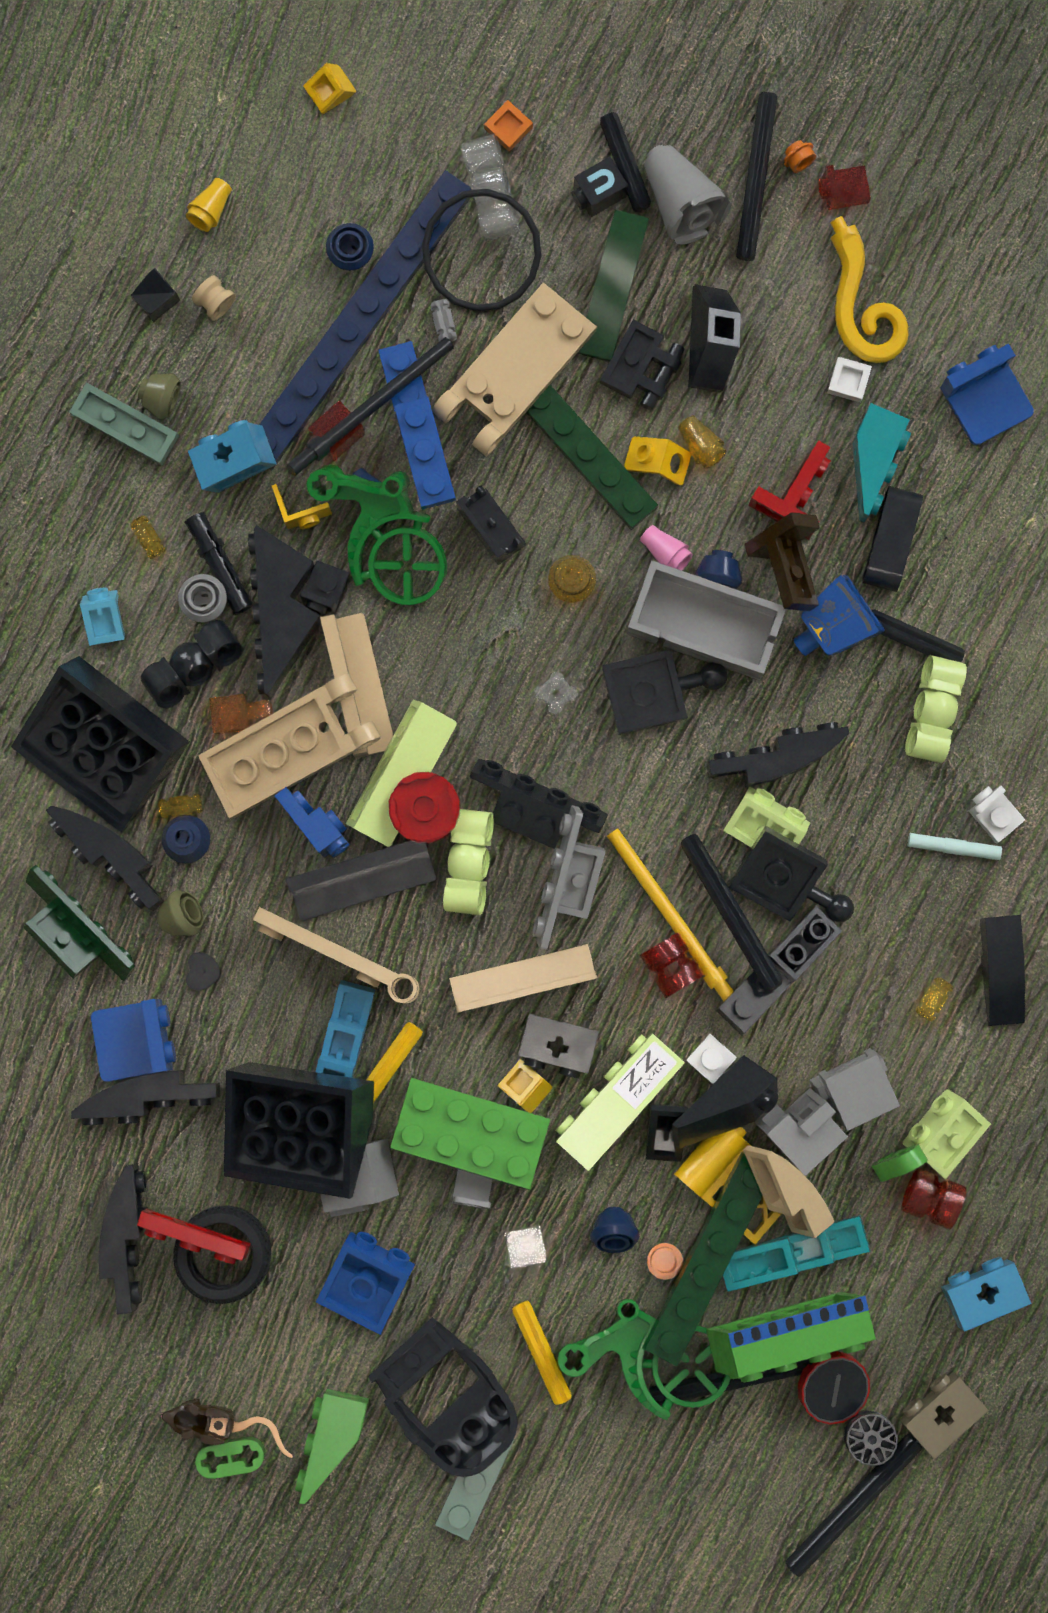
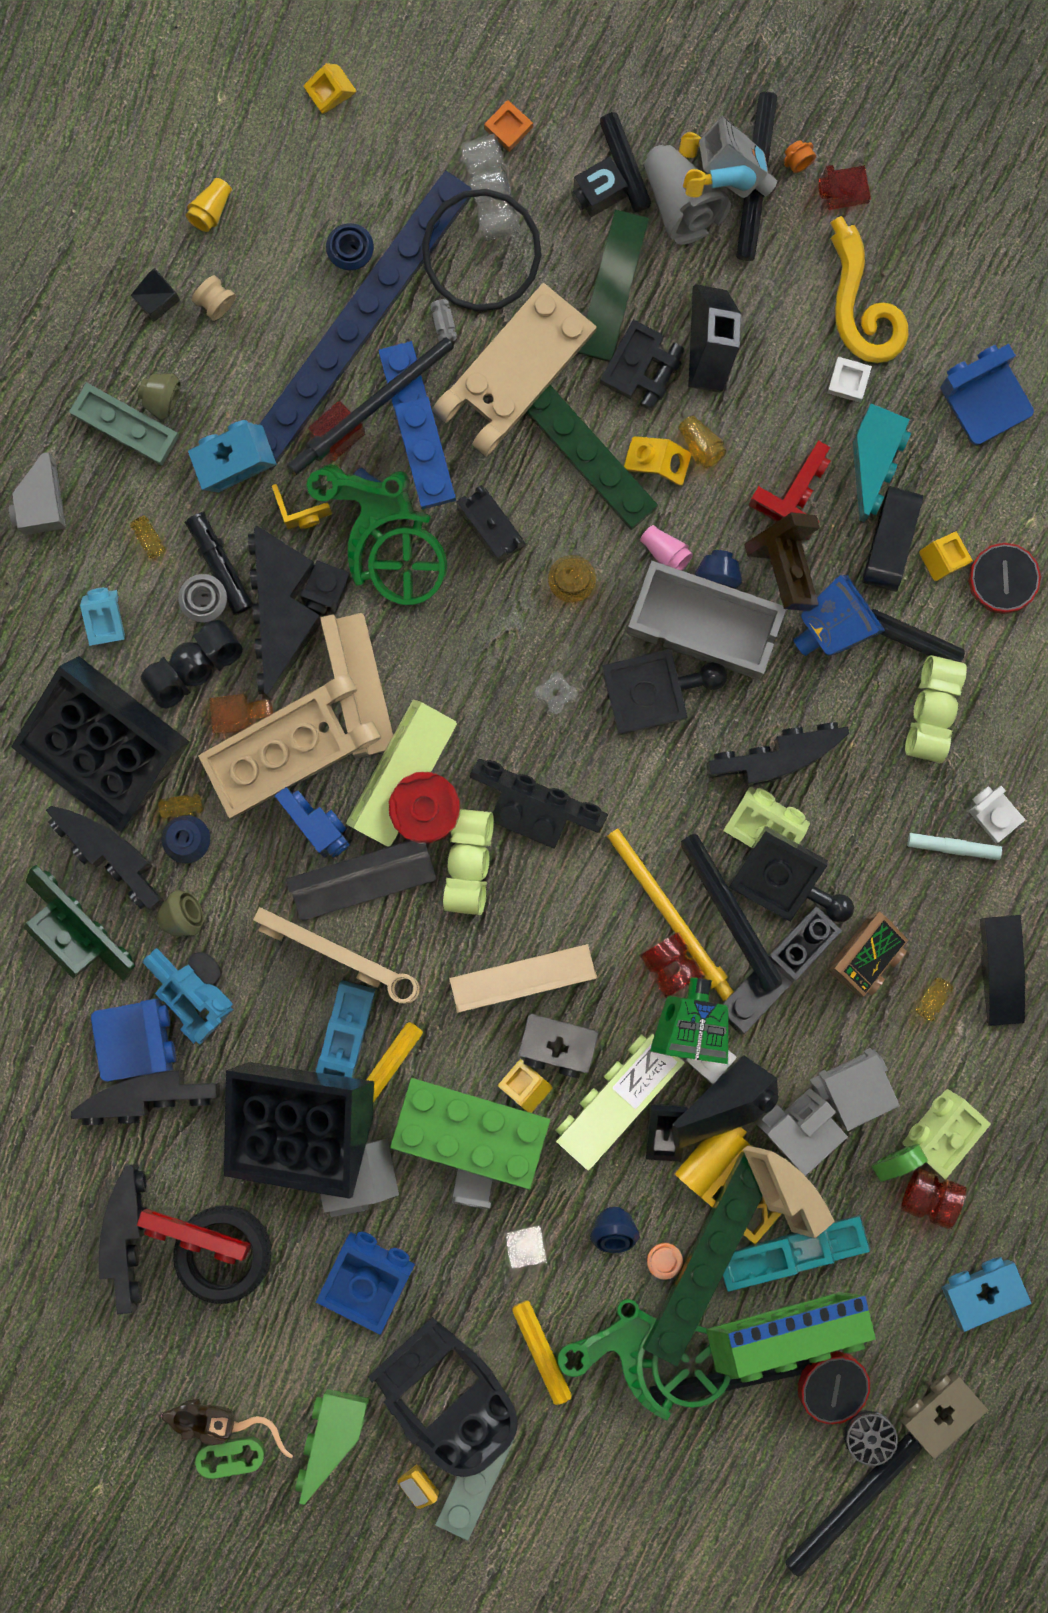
light grey bracket [532,805,606,950] -> none
none -> light grey slope [9,452,66,535]
none -> dark azure piece [143,948,233,1045]
none -> yellow slope [397,1464,439,1509]
none -> green torso [650,977,728,1064]
none -> torso [679,115,777,198]
none -> slope [826,911,908,997]
none -> yellow slope [919,531,973,581]
none -> black tile [968,543,1041,614]

